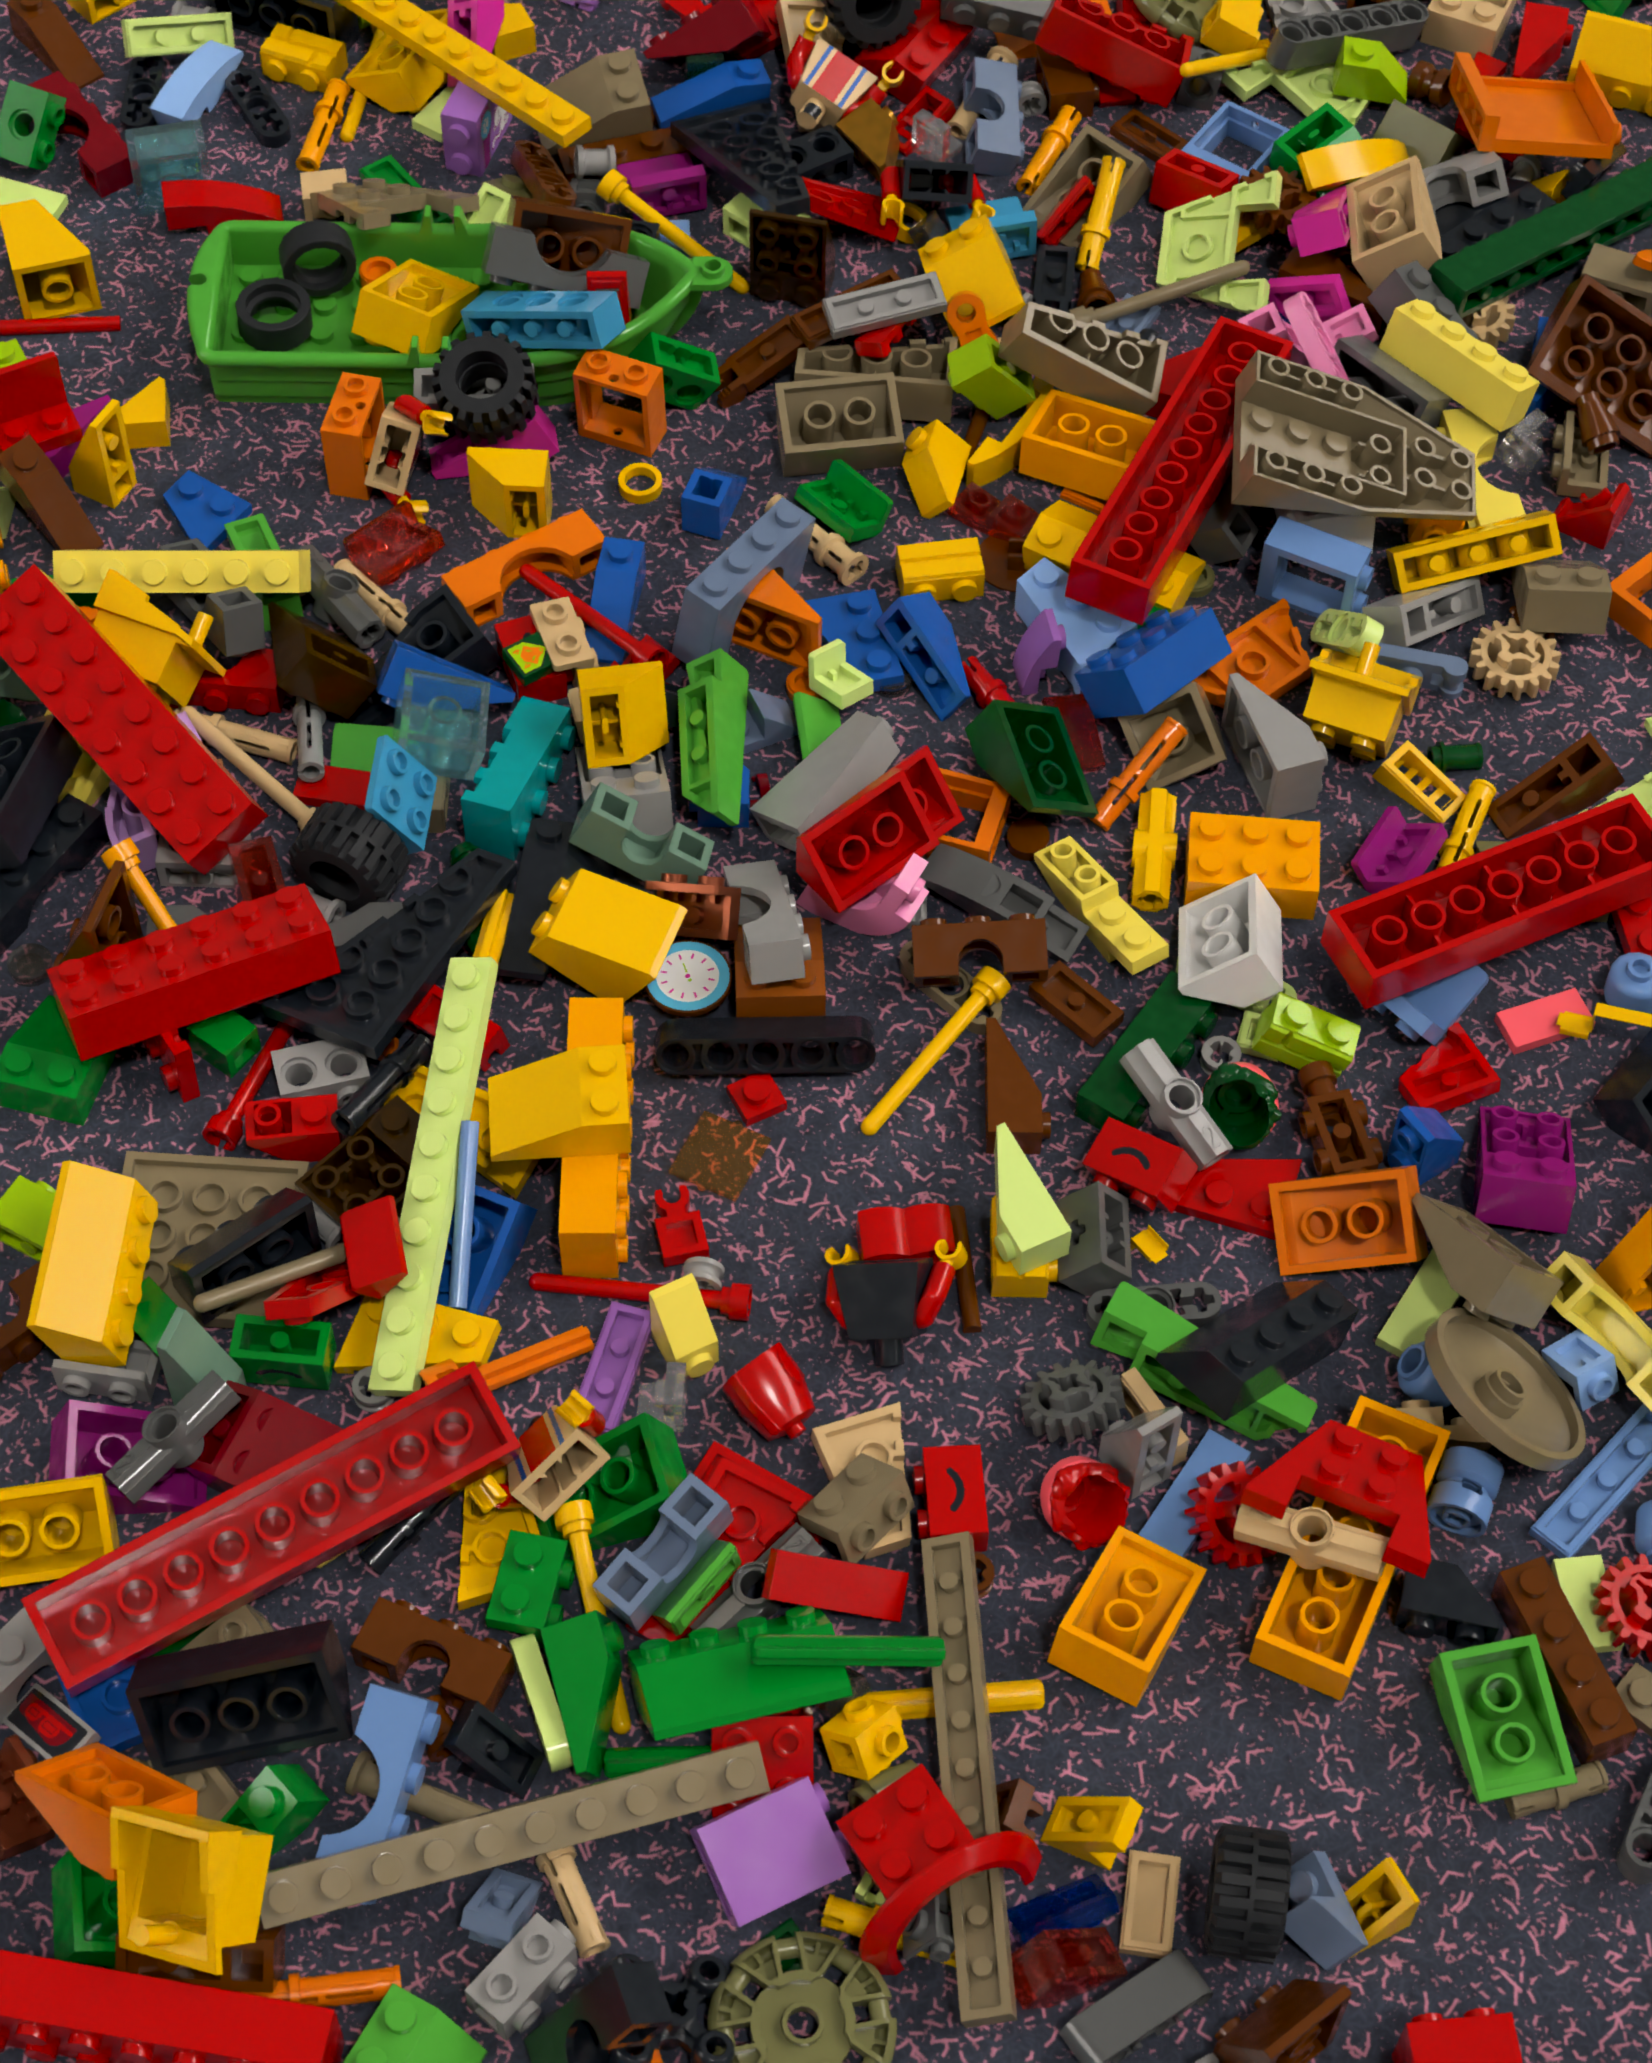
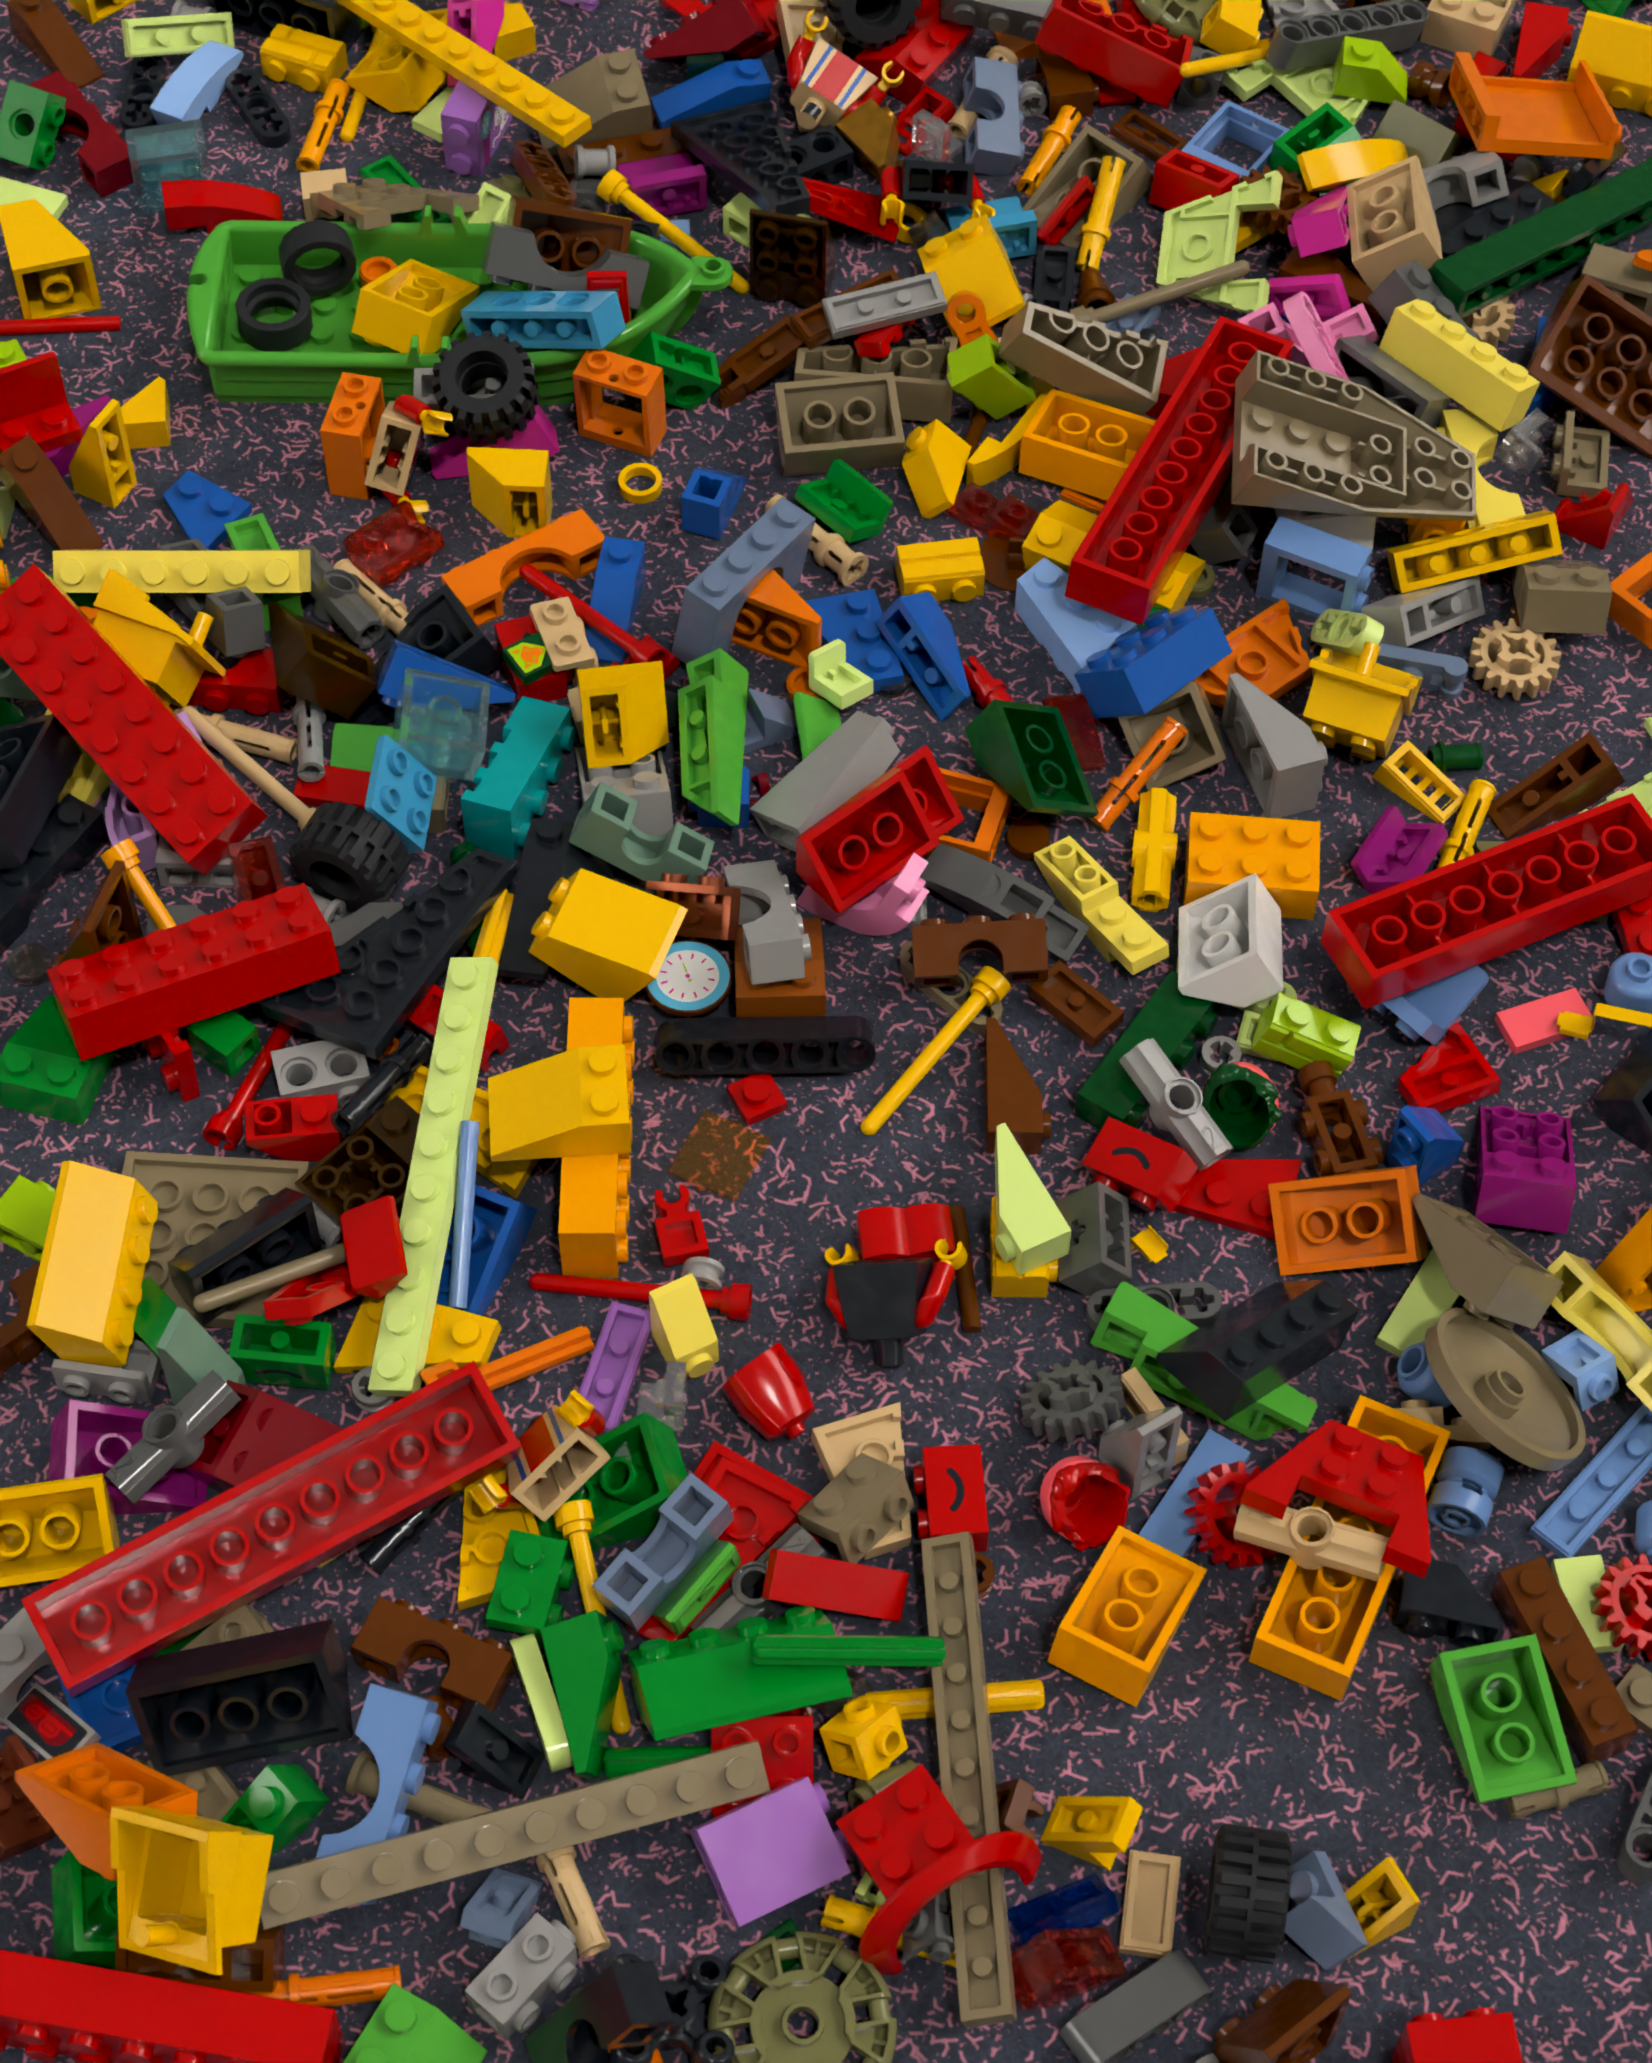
medium lavender slope [1012,608,1066,696] -> none
reddish brown cone [1575,392,1621,455] -> none

